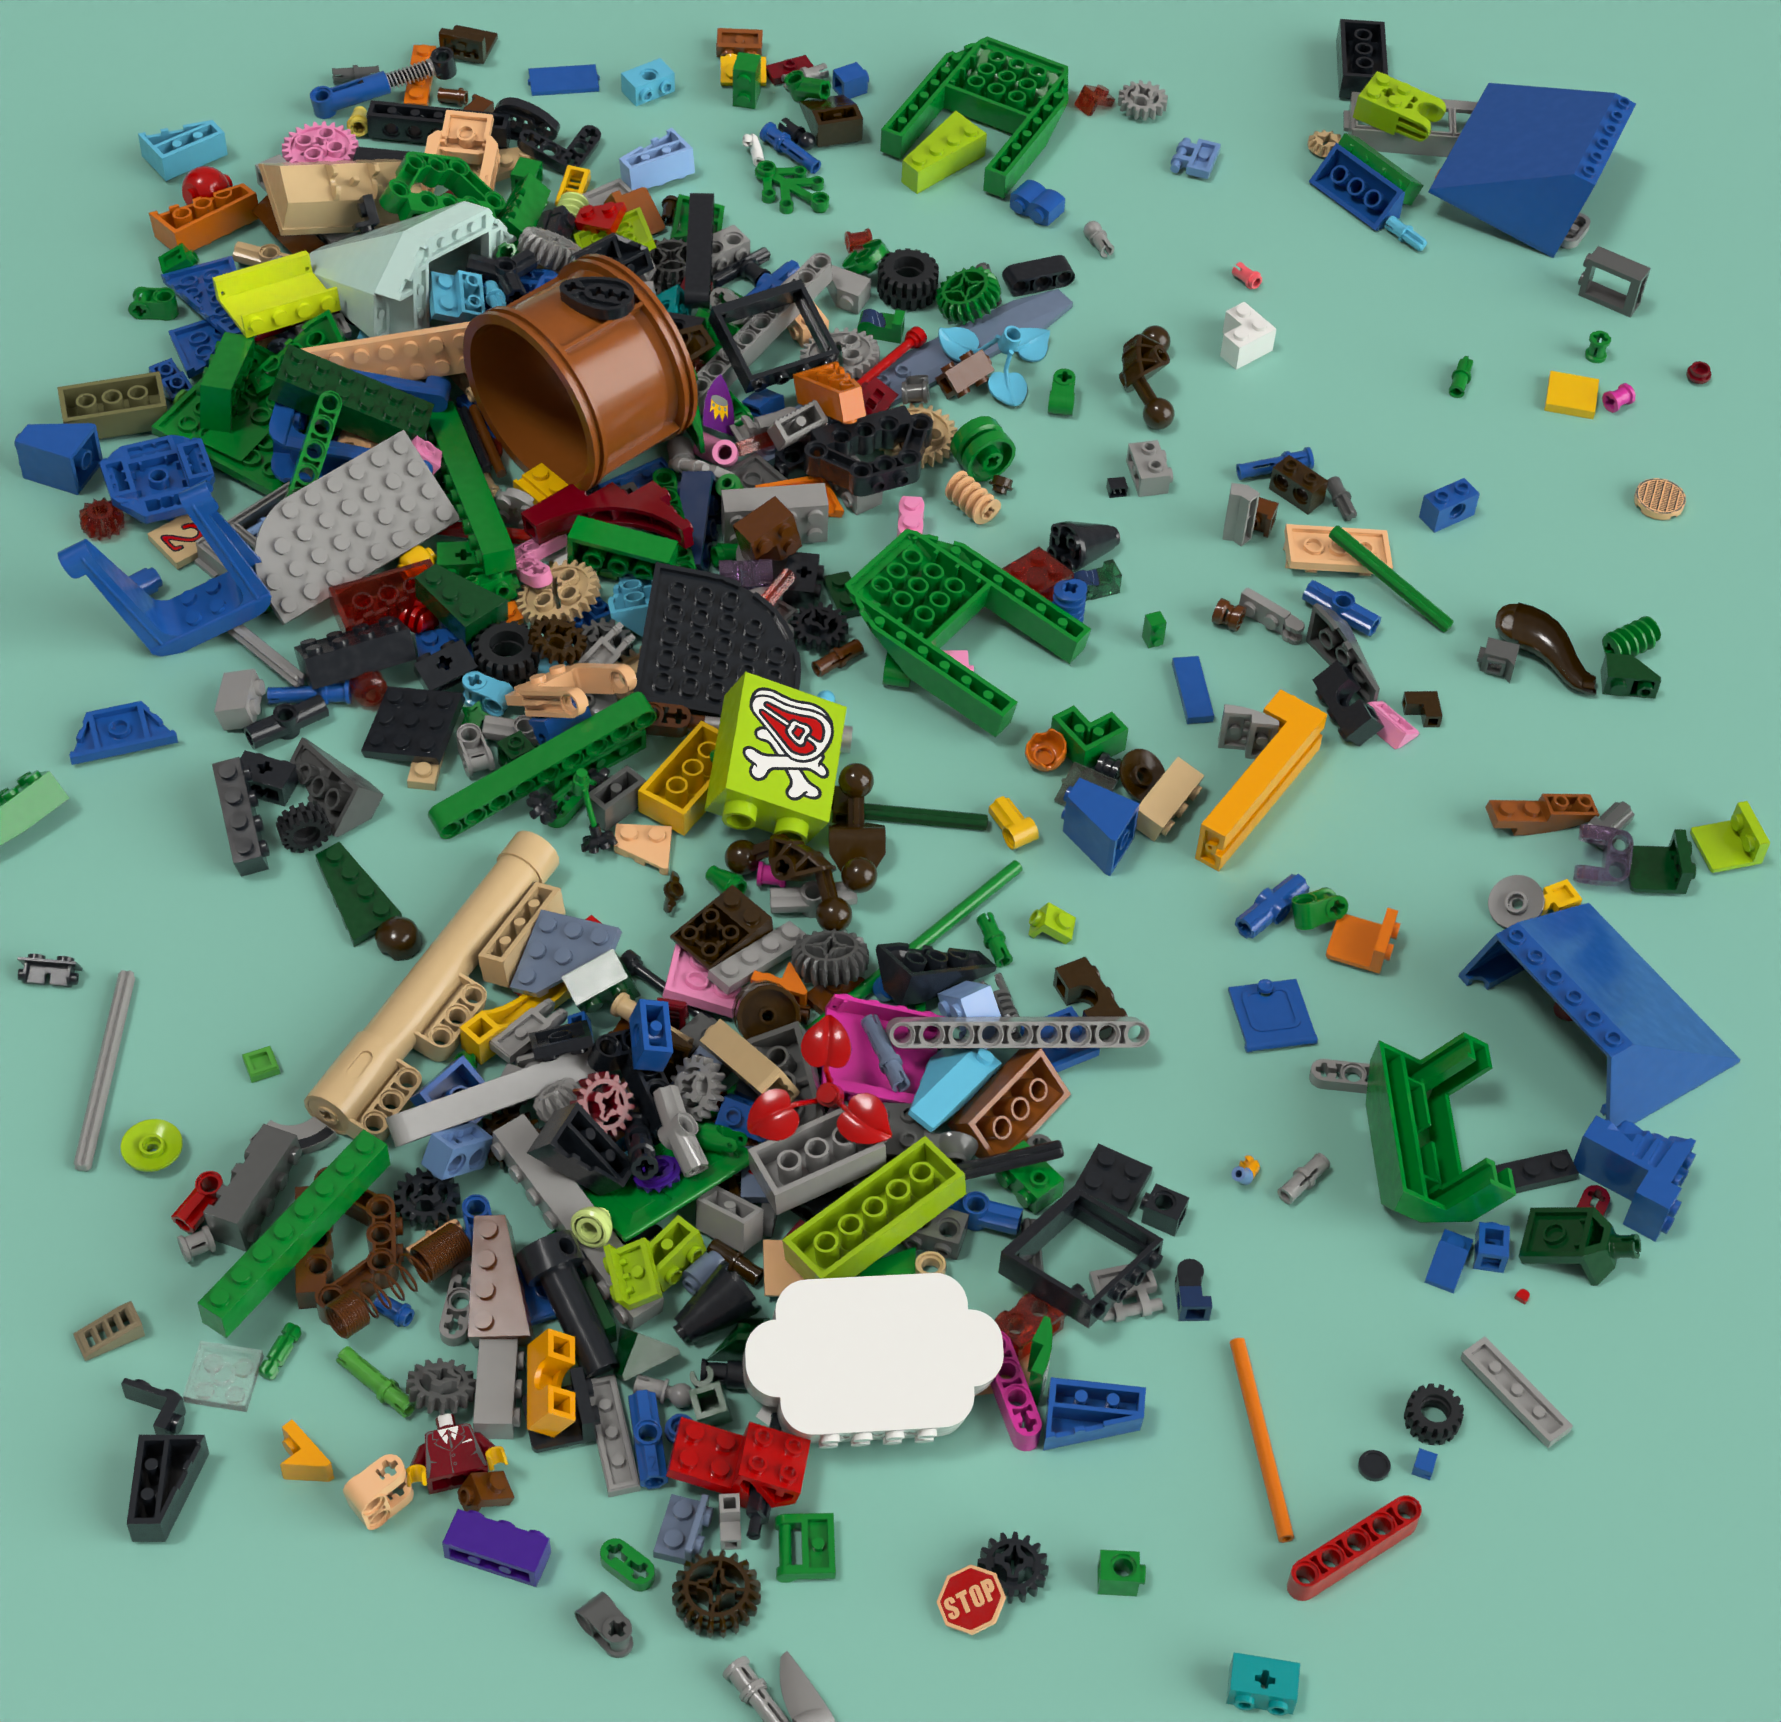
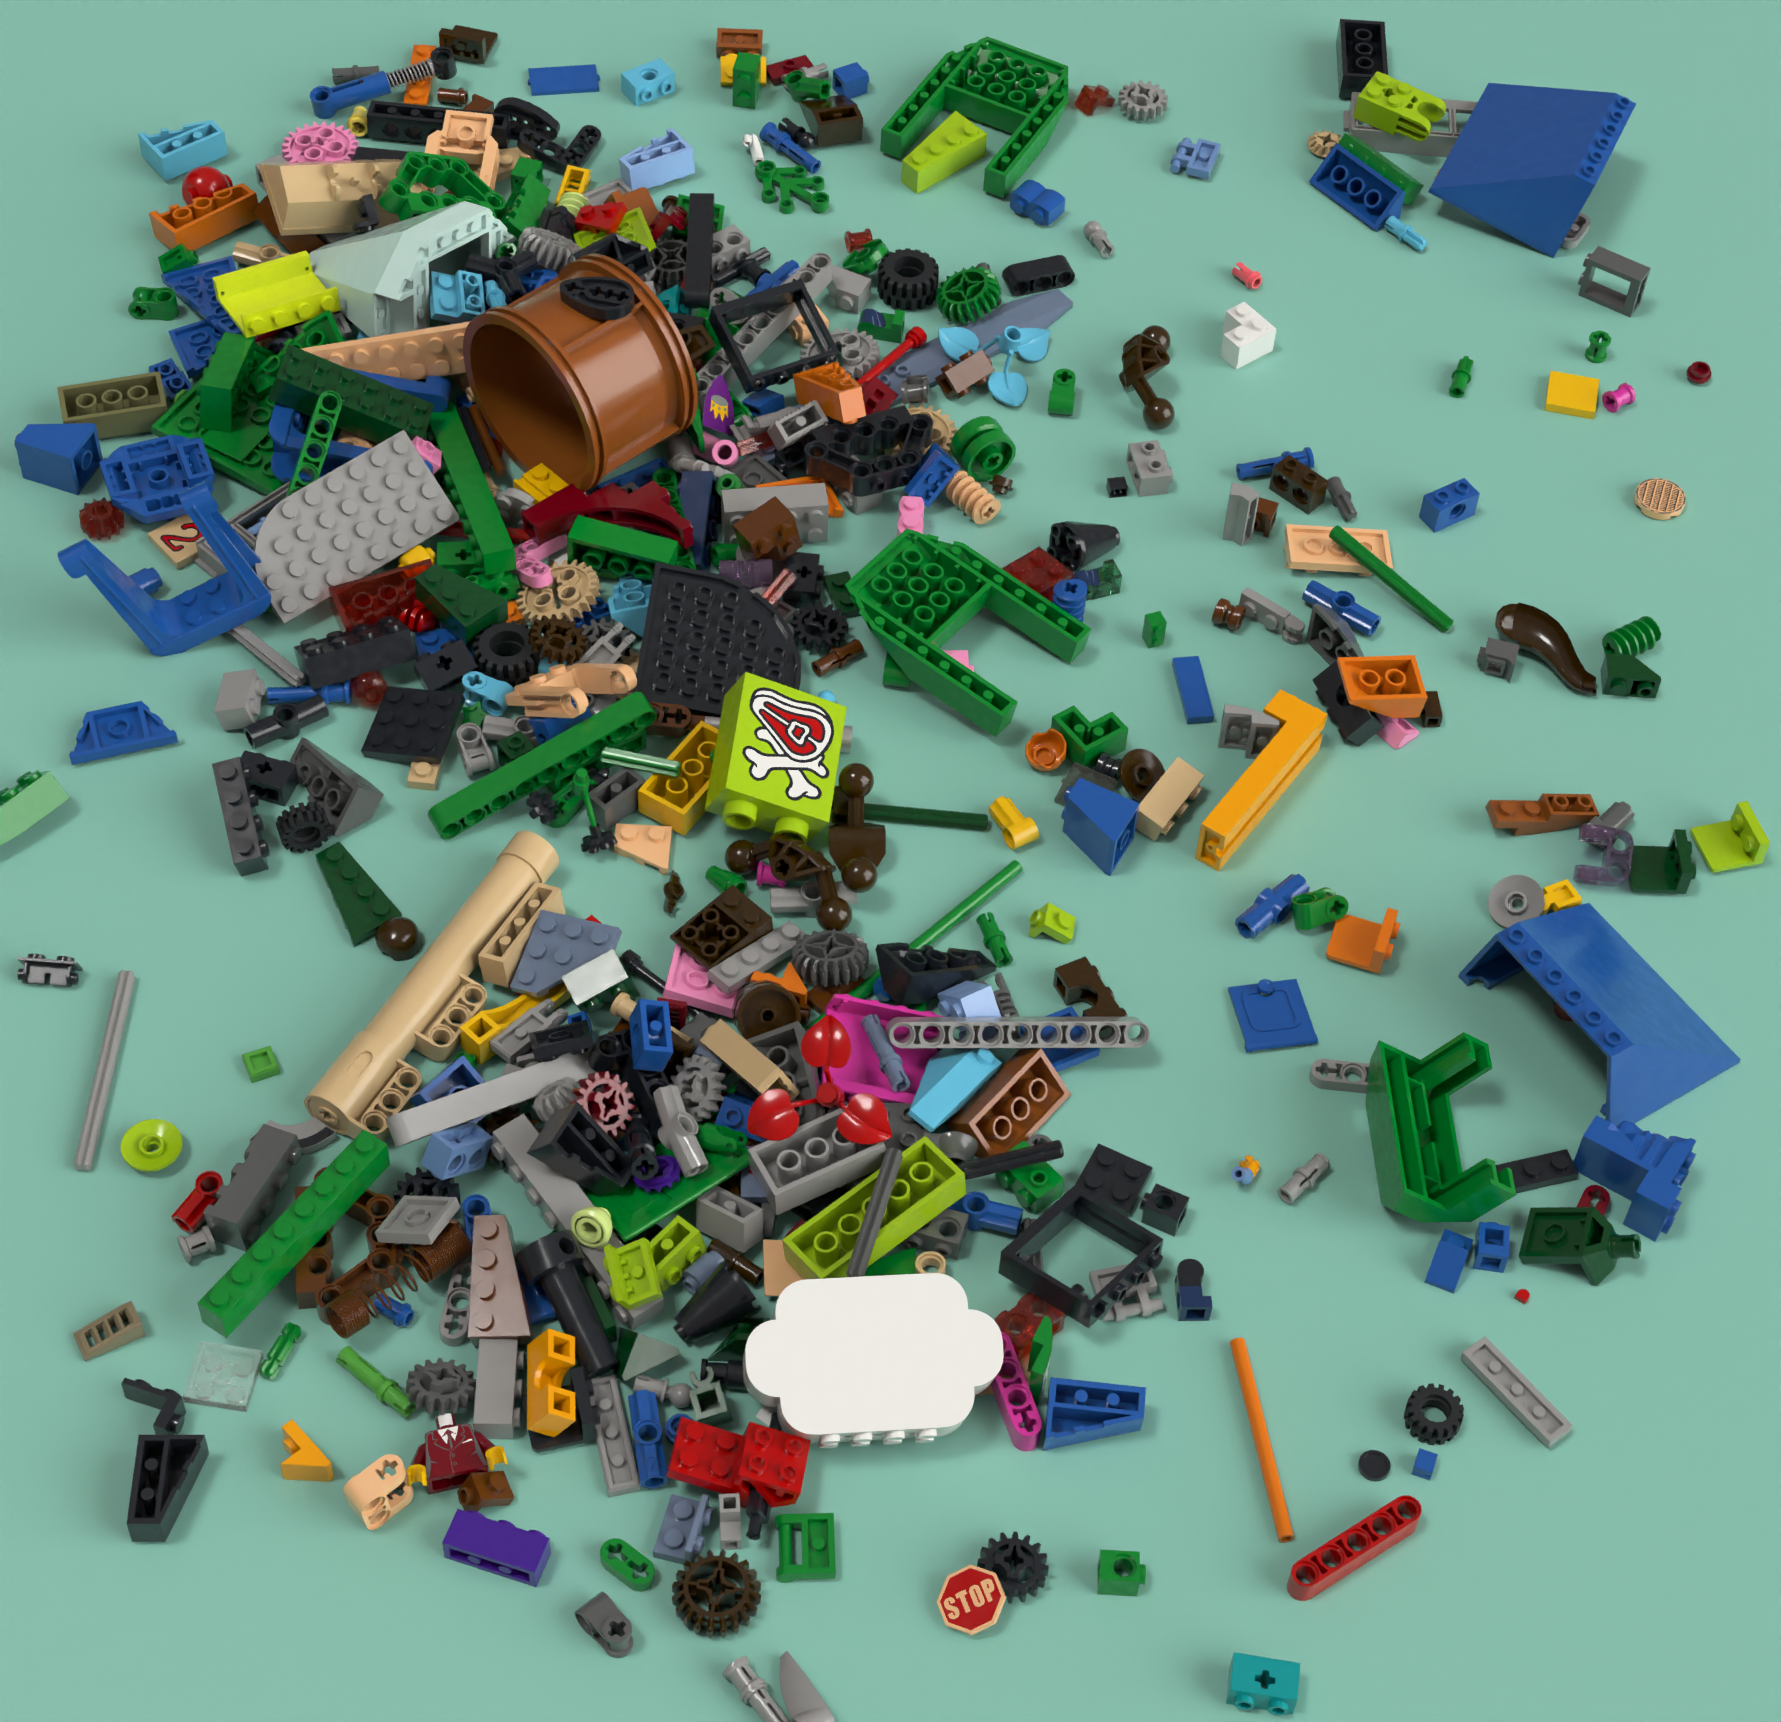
none -> light grey plate [375,1195,460,1245]
none -> axle [600,747,681,778]
none -> dark red bracket [649,204,688,242]
none -> dark grey axle [846,1148,903,1277]
none -> blue bracket [904,443,960,508]
none -> orange slope [1337,655,1428,718]

